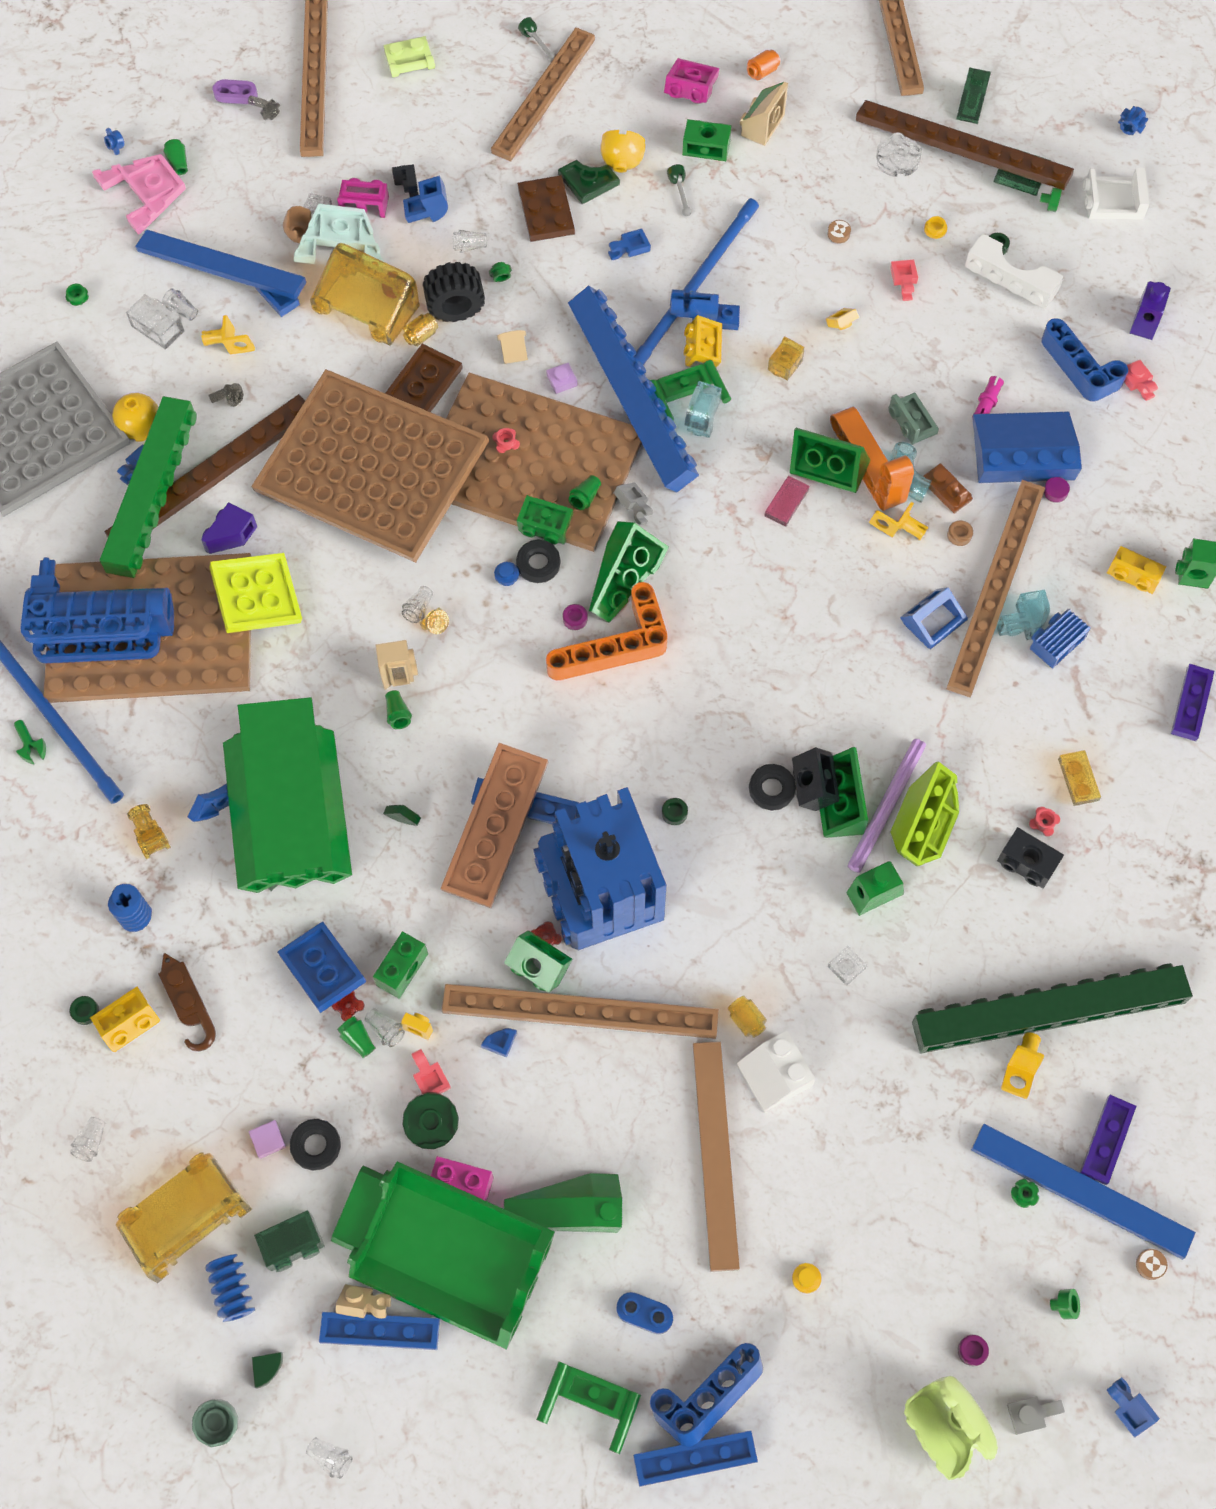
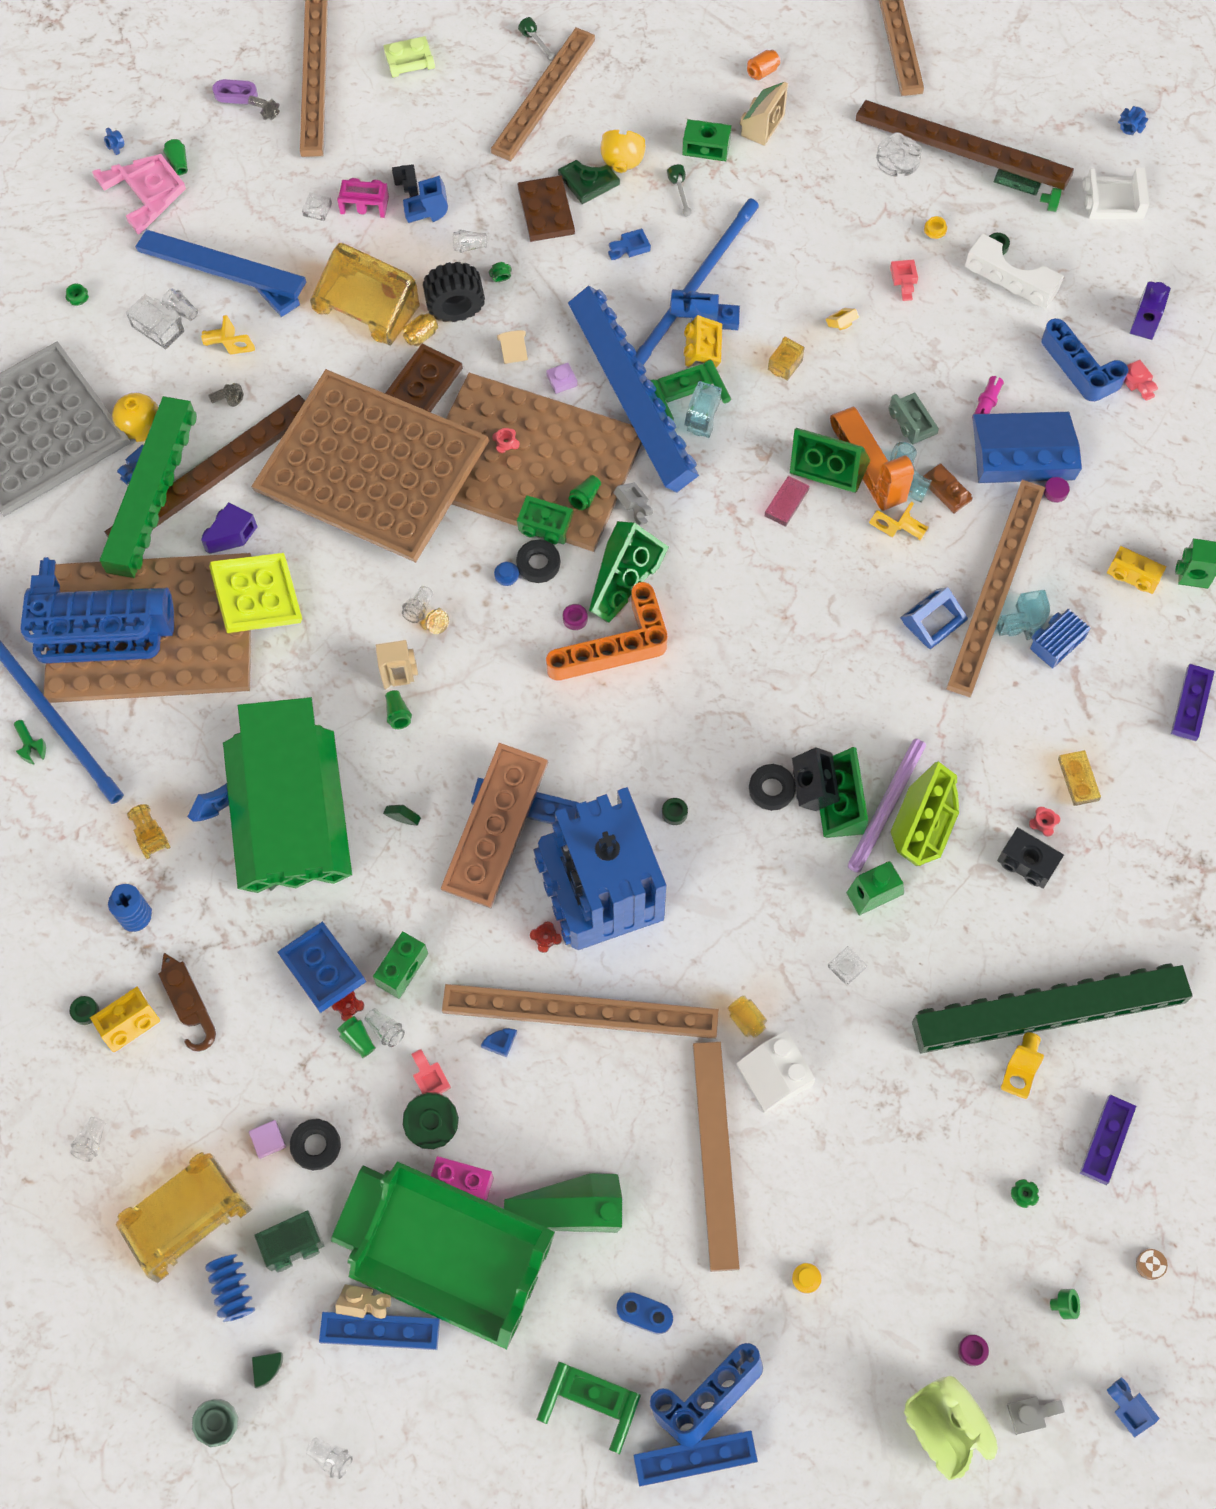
medium nougat hair [282,206,311,244] -> none
light aqua wing [294,204,385,272] -> none
yellow plate [401,1013,433,1040] -> none
brick [504,930,573,993] -> none
dark pink plate [664,58,720,103] -> none
medium nougat tile [827,220,851,243] -> none
medium nougat tile [947,520,973,546] -> none
clear green slope [956,67,991,124] -> none
blue tile [971,1124,1196,1260] -> none

